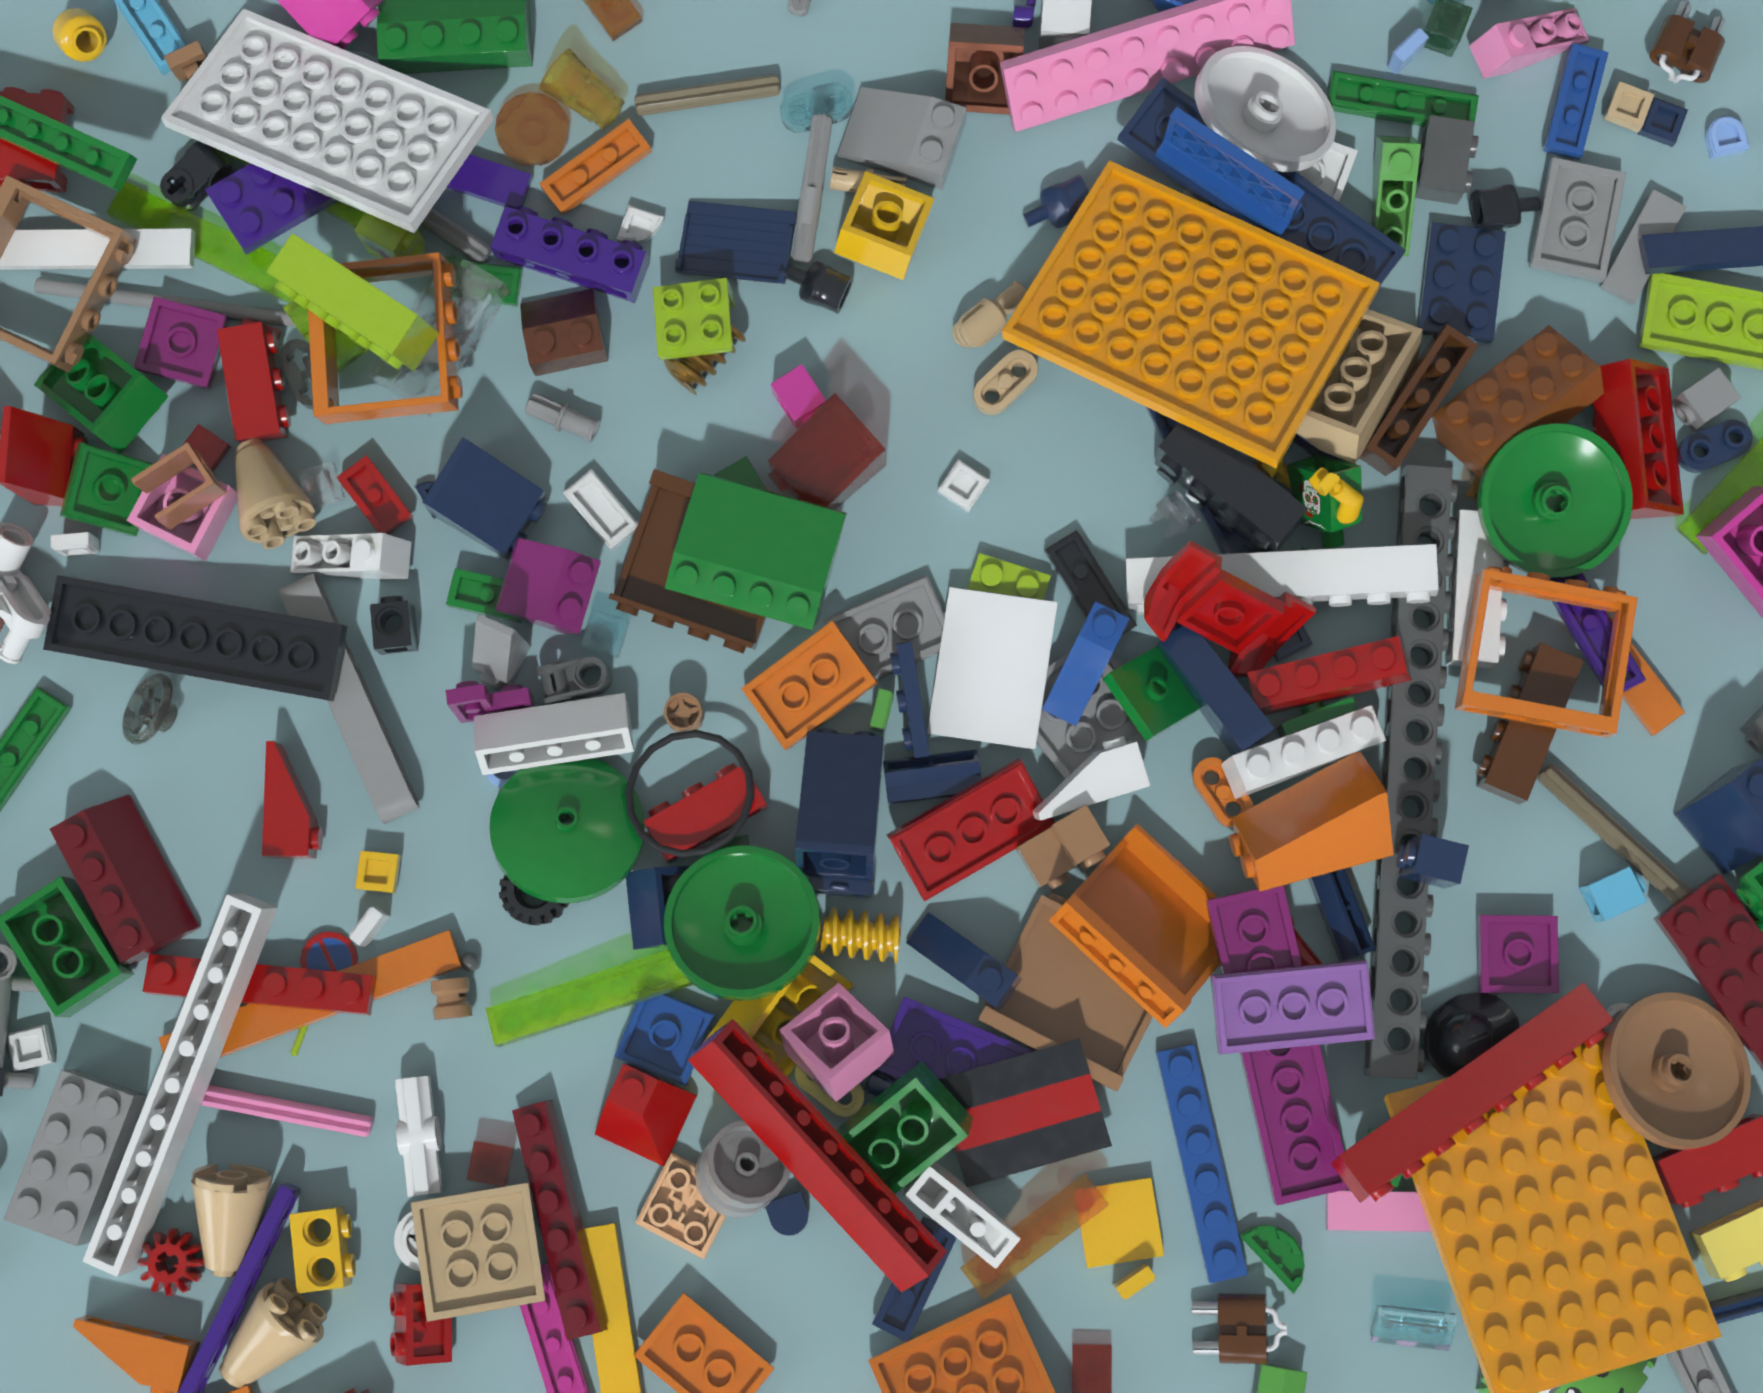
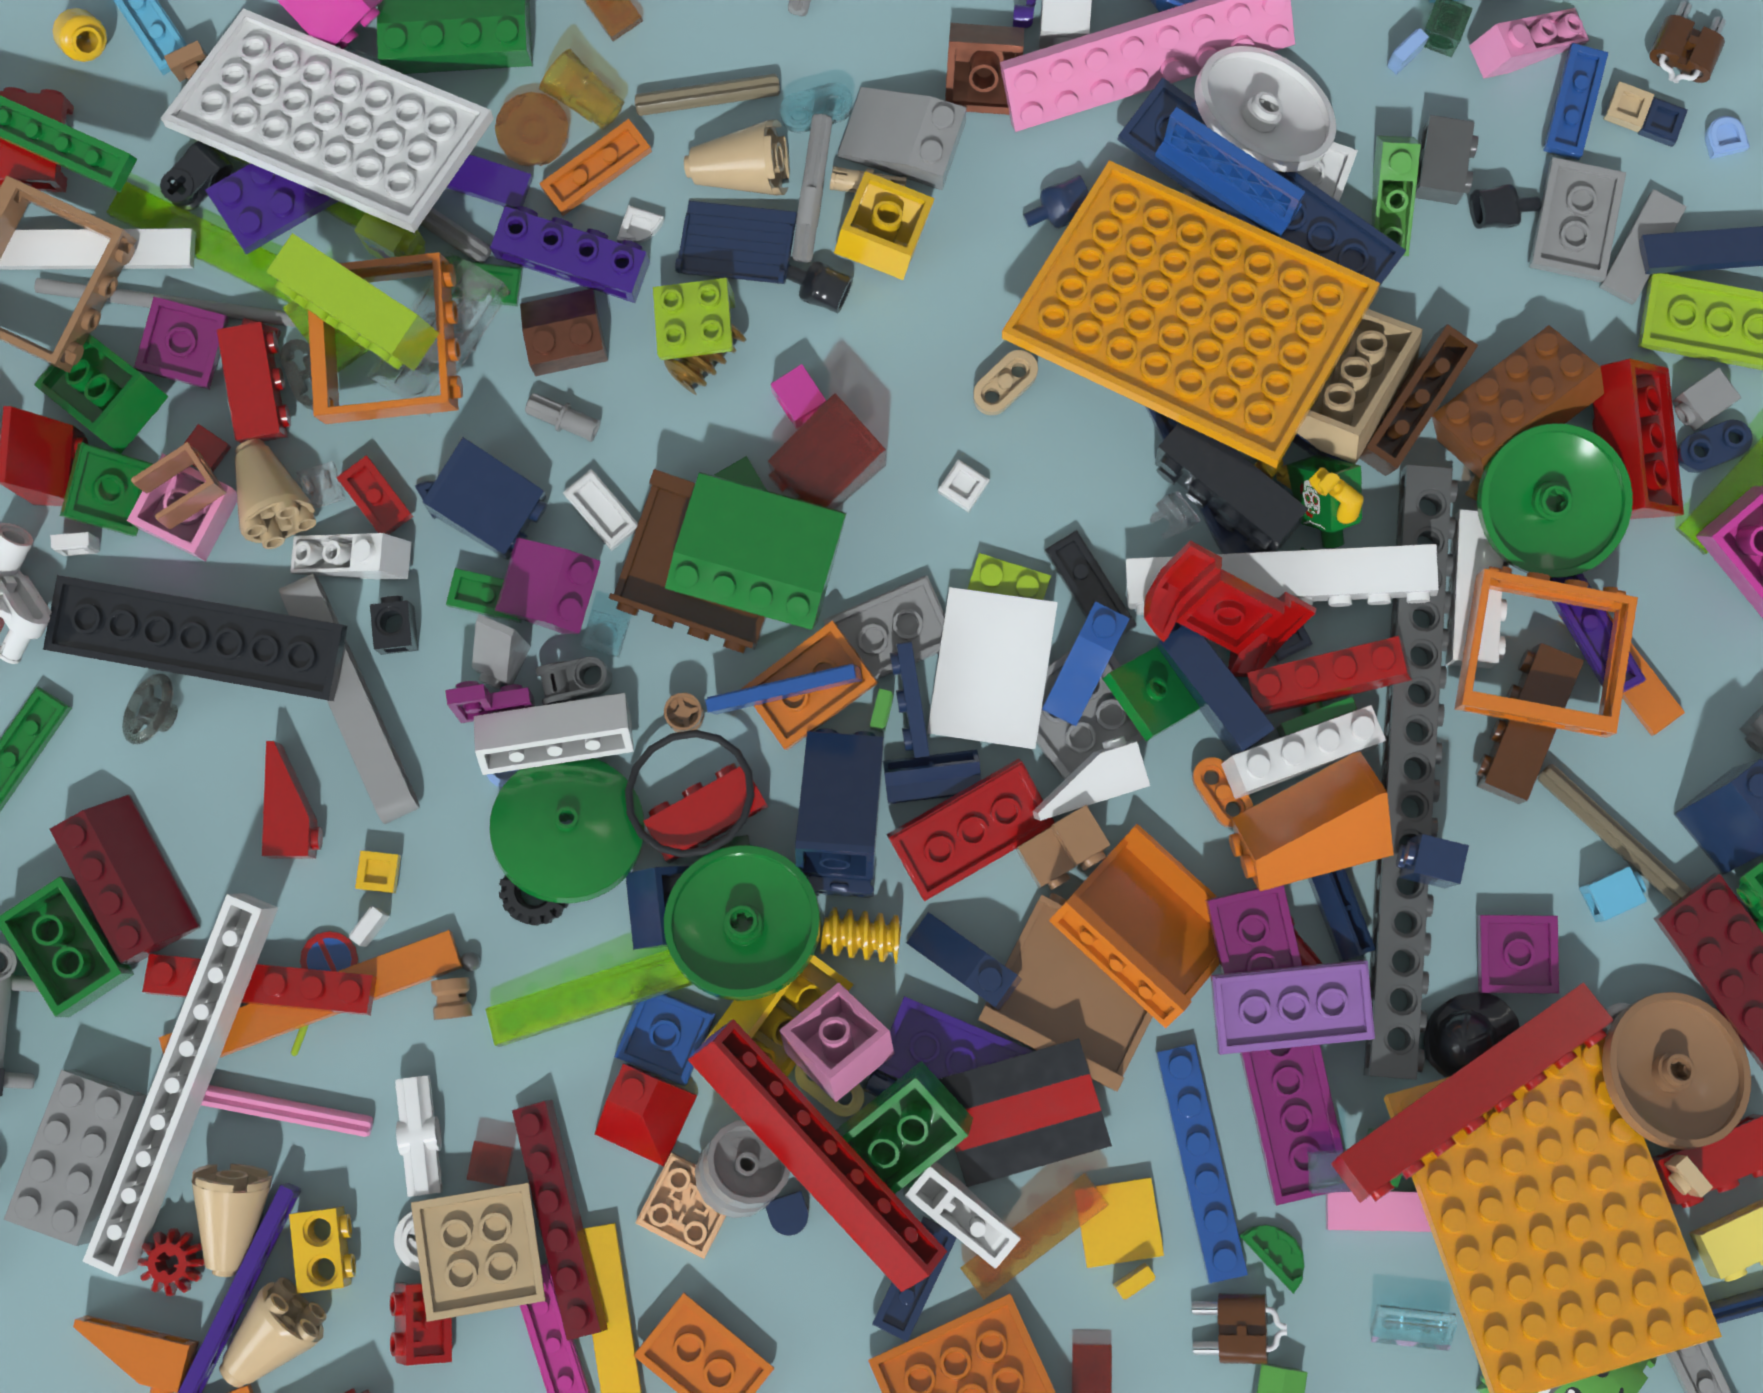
white tile [7,1025,56,1072] -> none
tan arm [952,281,1027,348] -> none
green tile [1327,71,1479,127] -> none
dark blue plate [1417,222,1506,343] -> none
none -> tan cone [684,119,790,196]
none -> blue tile [705,664,863,715]
none -> clear light blue tile [1308,1150,1351,1194]
none -> tan plate [1664,1154,1713,1198]

